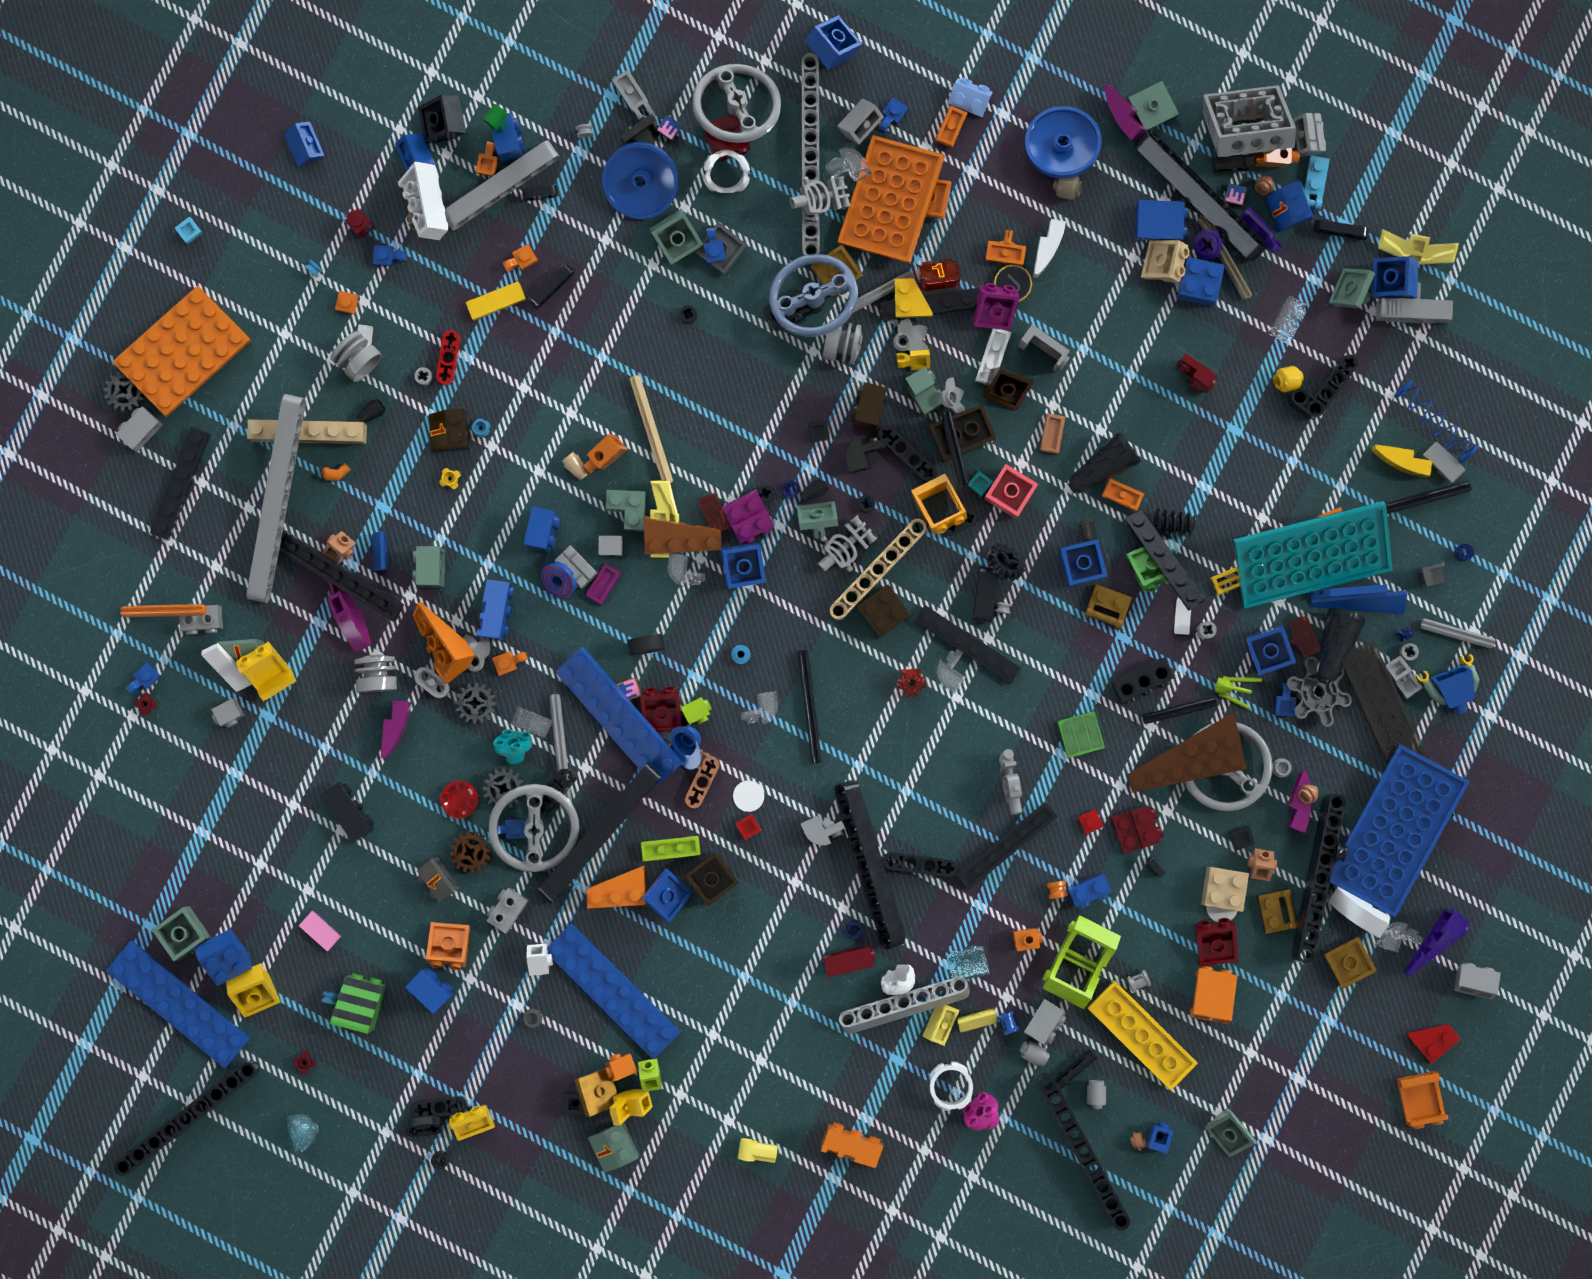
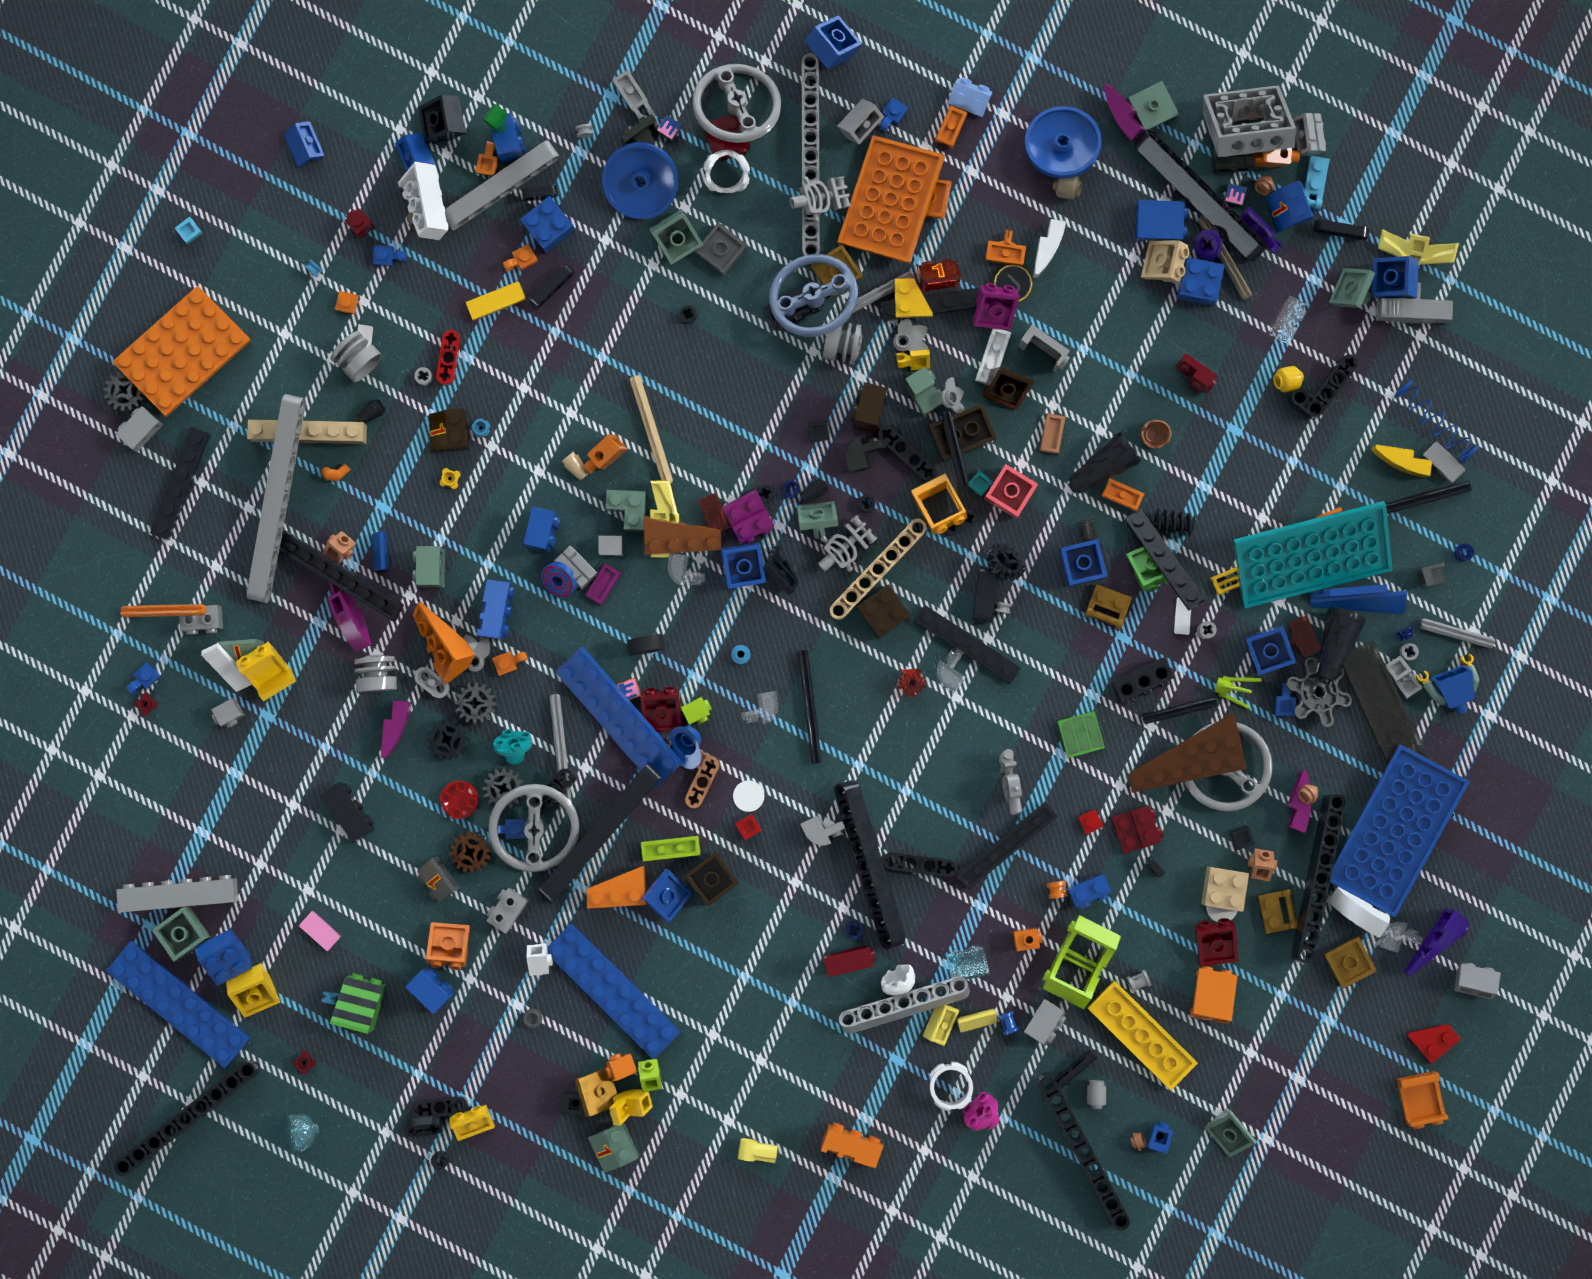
clear brick [510,706,553,738] -> none
blue plate [704,228,726,264] -> none
clear brick [825,148,872,182] -> none
light grey brick [1019,1040,1050,1067] -> none
light grey plate [1272,758,1292,778] -> none
black bush [1335,844,1348,863] -> none
none -> light grey brick [116,875,238,913]
none -> black gear [426,719,469,761]
none -> blue brick [520,196,575,253]
none -> black wing [763,545,798,595]
none -> nougat hair [1140,420,1172,449]

